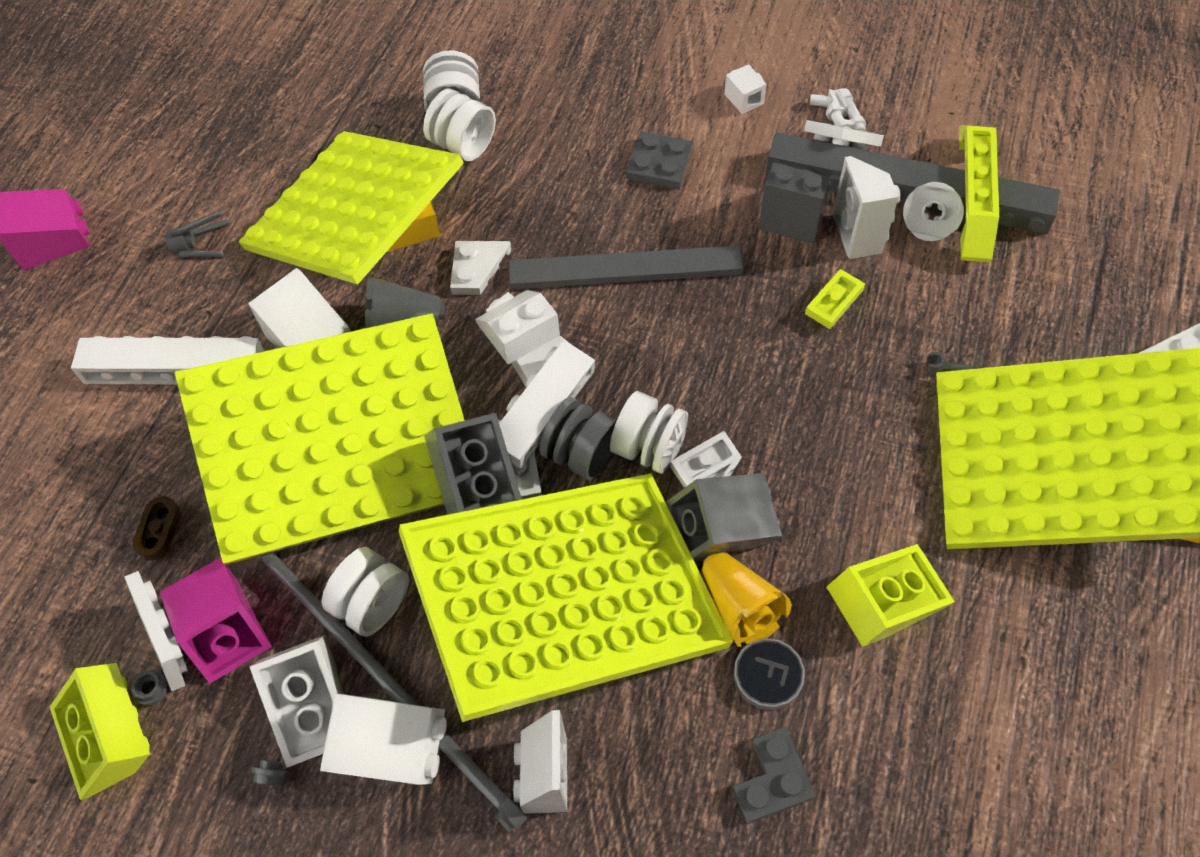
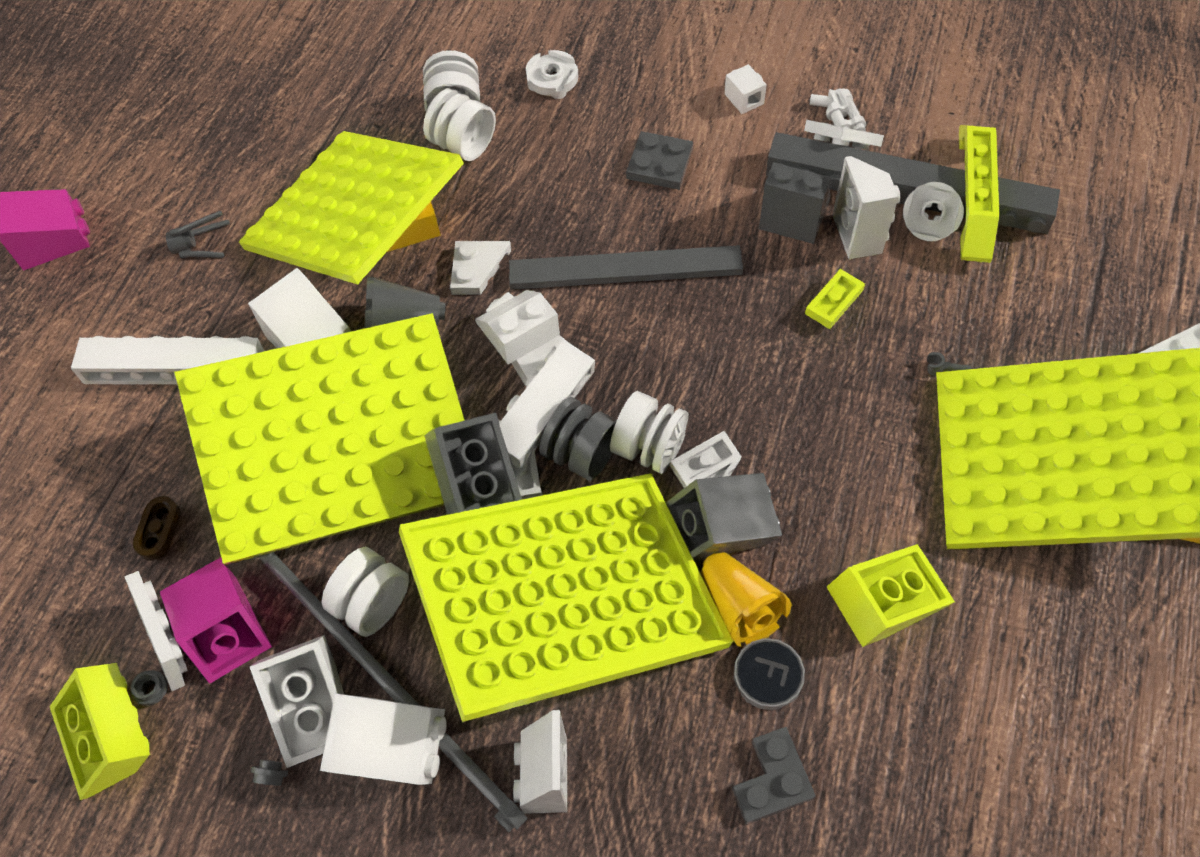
none -> white plate [526,50,578,99]

